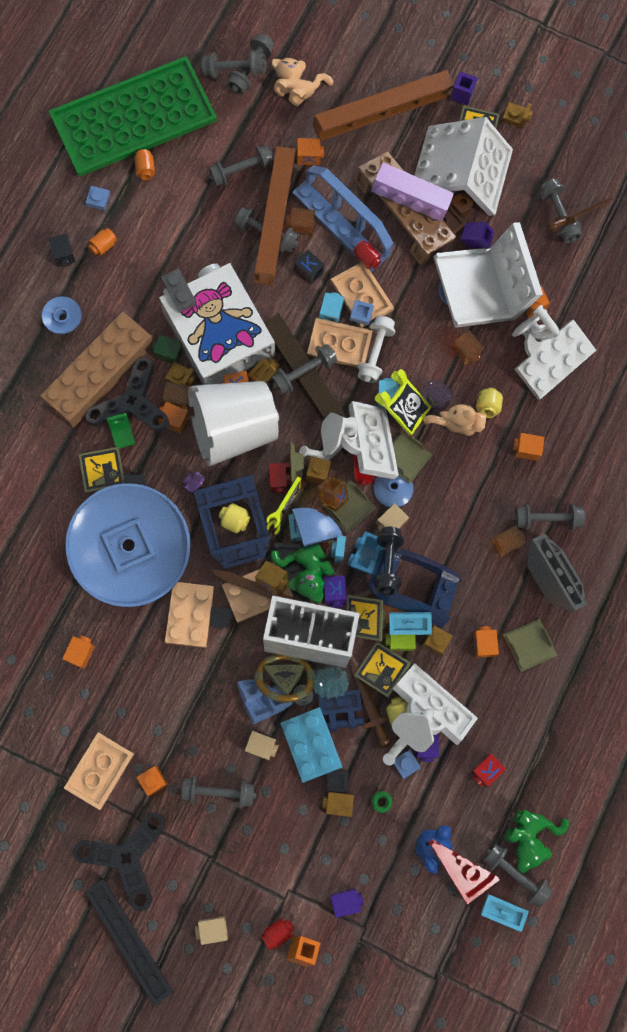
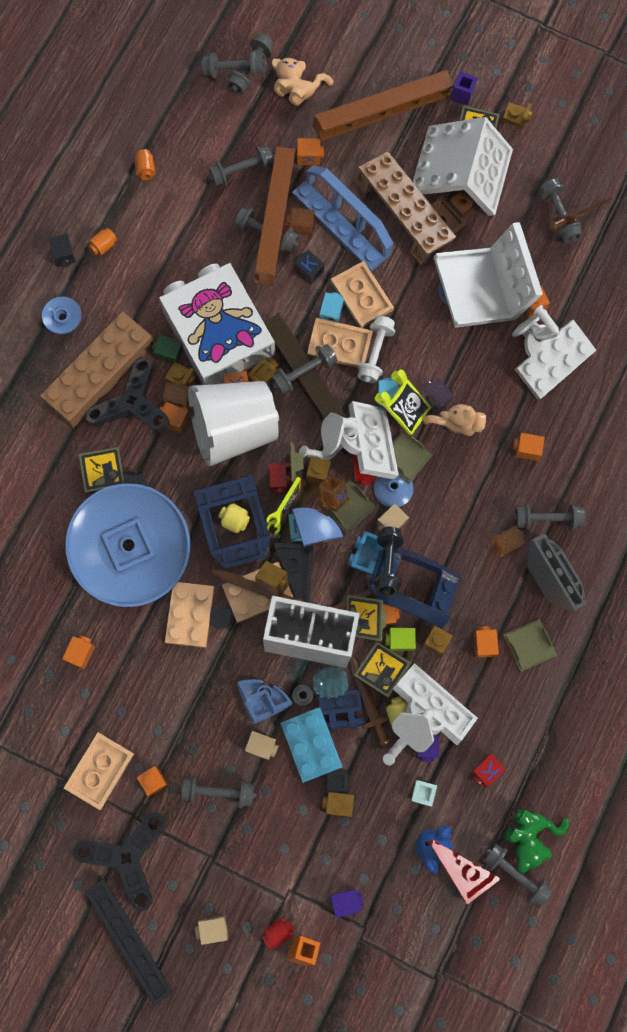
green plate [49,56,217,177] -> none
medium blue plate [86,186,110,211] -> none
green bracket [106,413,136,449] -> none
dark grey plate [161,269,197,313] -> none
medium lavender plate [181,472,205,493] -> none
piece [254,654,315,703] -> none
green animal [270,543,335,603] -> none
dark purple brick [324,576,347,608] -> none
medium azure plate [330,536,346,564] -> none
medium blue plate [350,300,374,325] -> none
red brick [353,240,382,269] -> none
lavender brick [371,162,454,222] -> none
green plate [371,791,392,813] -> none
medium azure plate [389,612,432,635] -> none
medium blue plate [394,750,421,779] -> none
clear orange brick [452,330,484,365] -> none
dark purple brick [461,222,494,249] -> none
light yellow head [476,388,503,418] -> none
medium azure plate [480,894,529,932] -> none
none -> light aqua plate [411,780,437,807]

